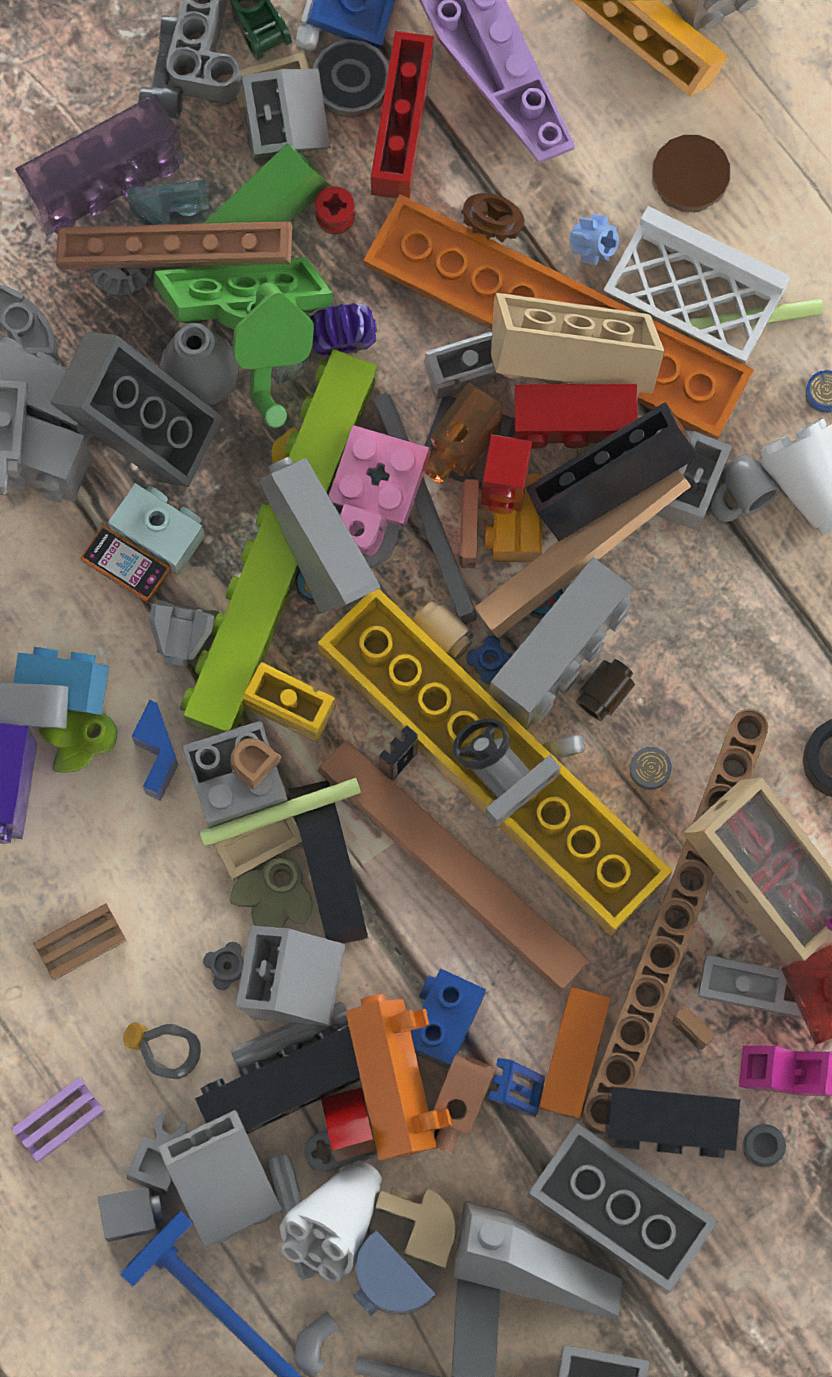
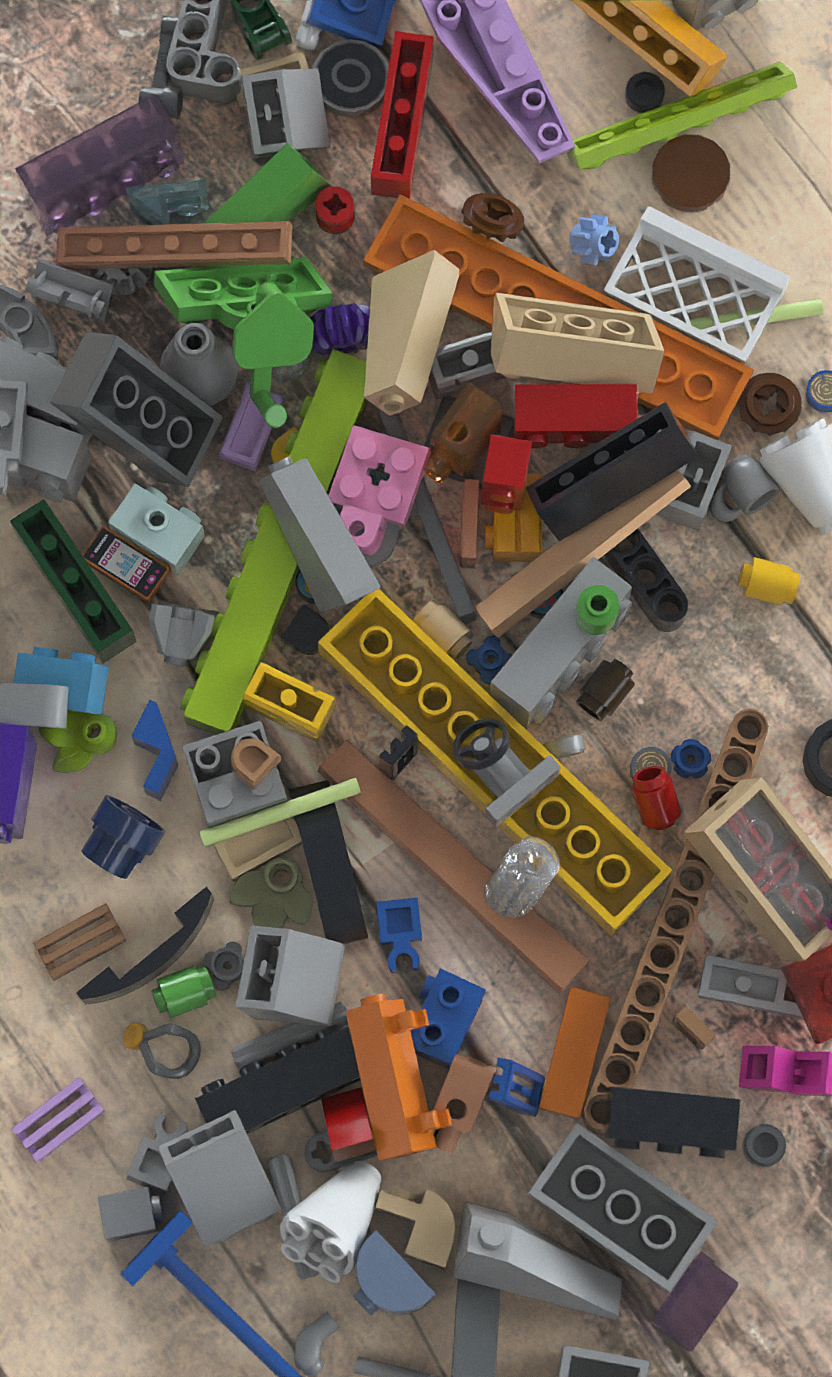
none -> dark green brick [10,499,137,664]
none -> light grey hinge [26,259,113,321]
none -> black slope [76,886,214,1005]
none -> dark blue piece [81,795,166,879]
none -> bright green brick [151,965,216,1019]
none -> lavender tile [218,383,285,472]
none -> black tile [281,605,329,655]
none -> tan slope [364,250,459,416]
none -> blue plate [376,897,422,973]
none -> clear piece [484,836,559,918]
none -> lime plate [567,61,797,170]
none -> bright green brick [575,585,619,635]
none -> black beam [604,529,688,632]
none -> black tile [625,72,665,113]
none -> red brick [632,766,682,830]
none -> clear purple panel [649,1251,738,1352]
none -> blue plate [671,739,711,779]
none -> reddish brown gear [737,373,802,437]
none -> yellow brick [737,557,800,606]

